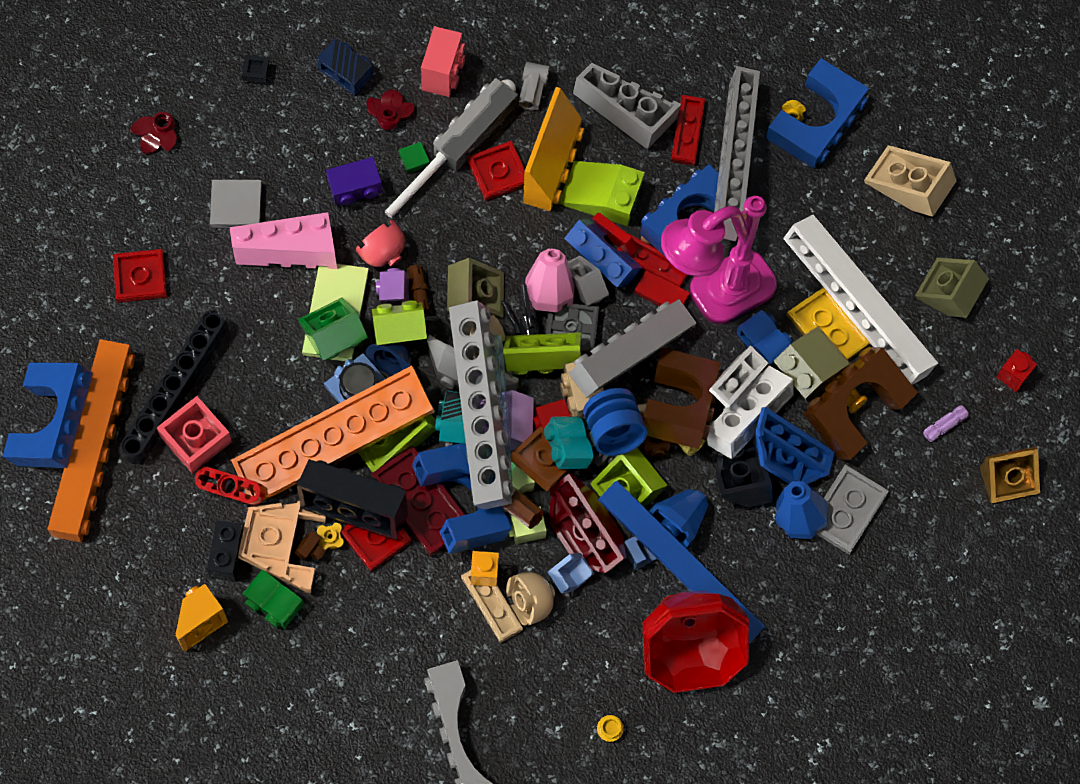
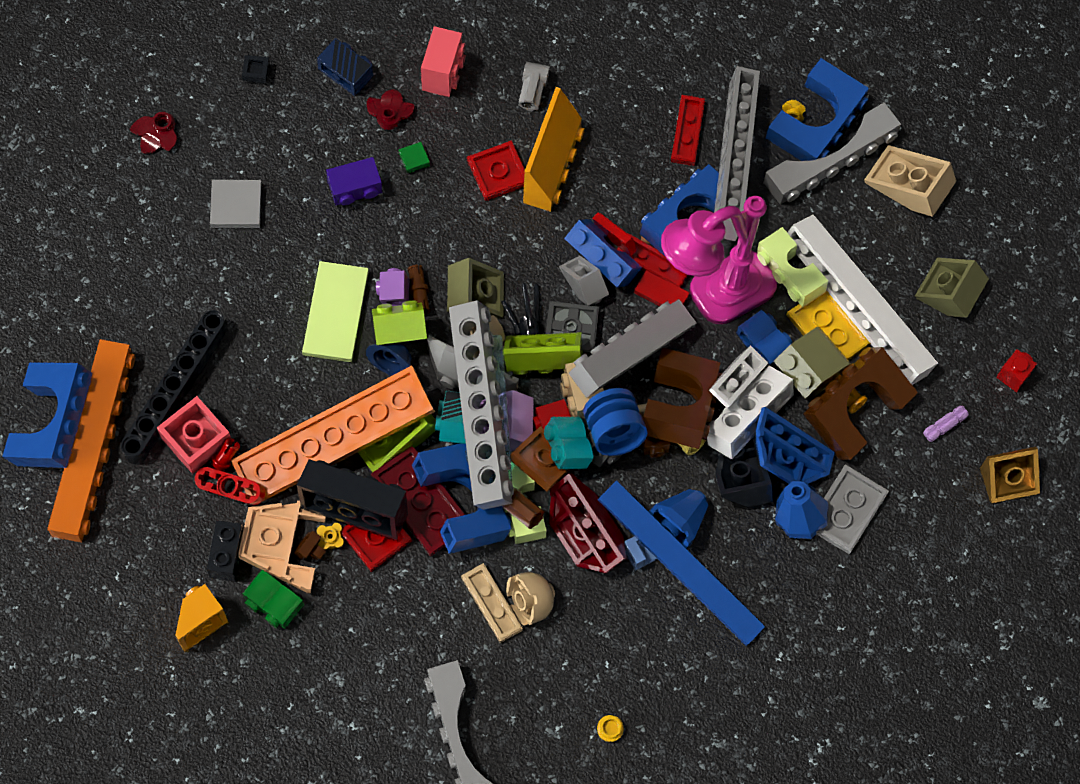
red tile [113,249,167,303] -> none
bright pink wedge [230,212,337,269] -> none
green slope [298,297,368,360] -> none
piece [324,354,385,403] -> none
coral cylinder [355,220,406,267] -> none
piece [385,78,518,218] -> none
light orange brick [471,551,499,587] -> none
bright pink cone [523,249,575,312] -> none
medium blue panel [548,553,594,593] -> none
lime slope [559,161,645,226] -> none
light grey wedge [573,63,681,150] -> none
lime slope [590,448,668,507] -> none
red rock [643,591,749,693] -> none
none -> red pin [212,438,240,471]
none -> yellowish green arch [757,227,828,307]
none -> light grey arch [763,103,901,204]

